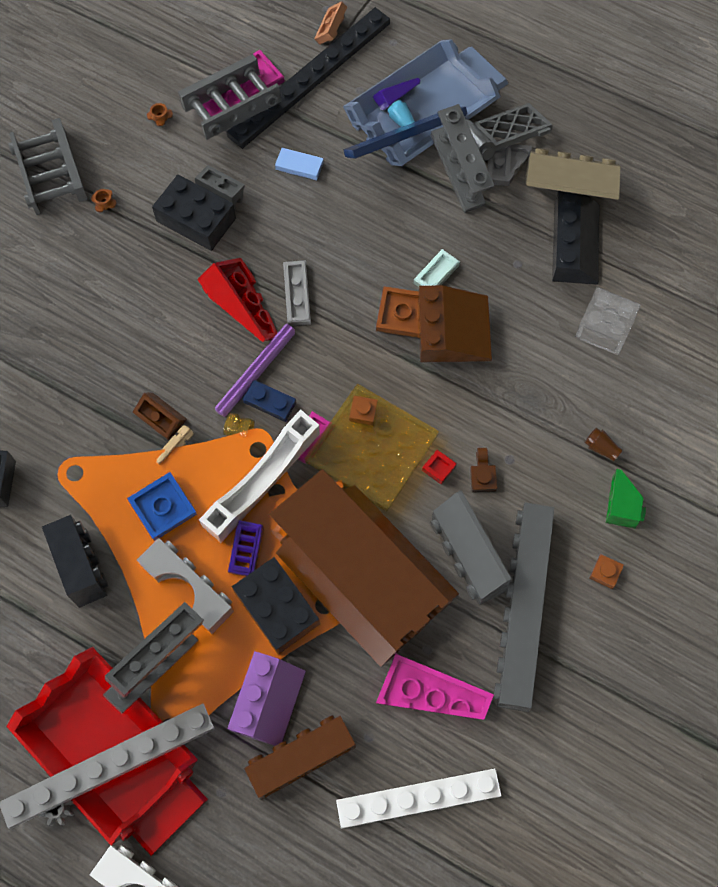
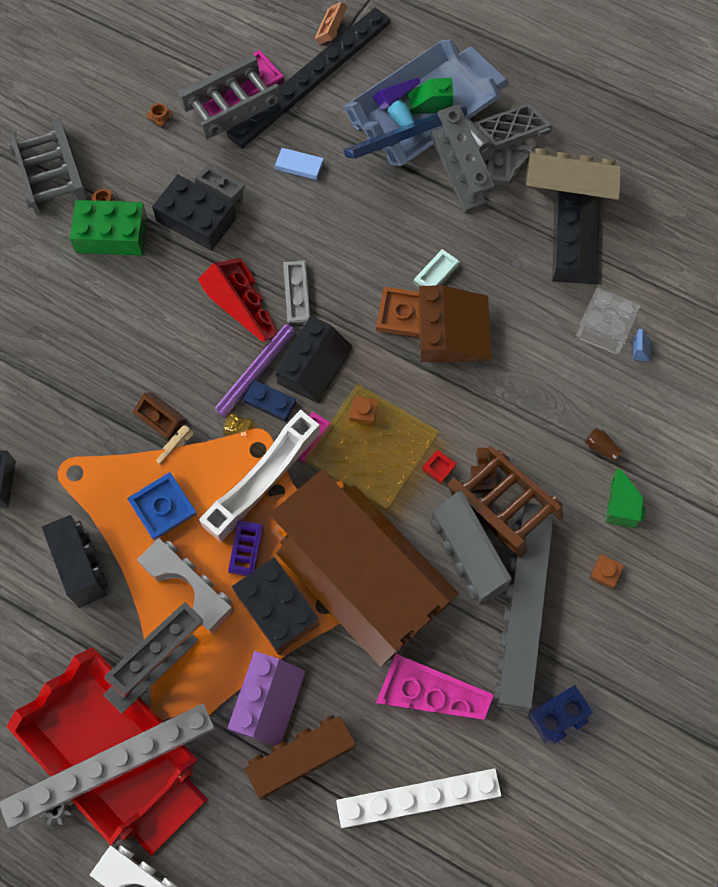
none -> green brick [70,200,148,256]
none -> black slope [275,315,352,404]
none -> green slope [408,78,454,114]
none -> reddish brown fence [447,445,564,558]
none -> clear blue brick [528,685,593,744]
none -> medium blue slope [633,329,651,362]

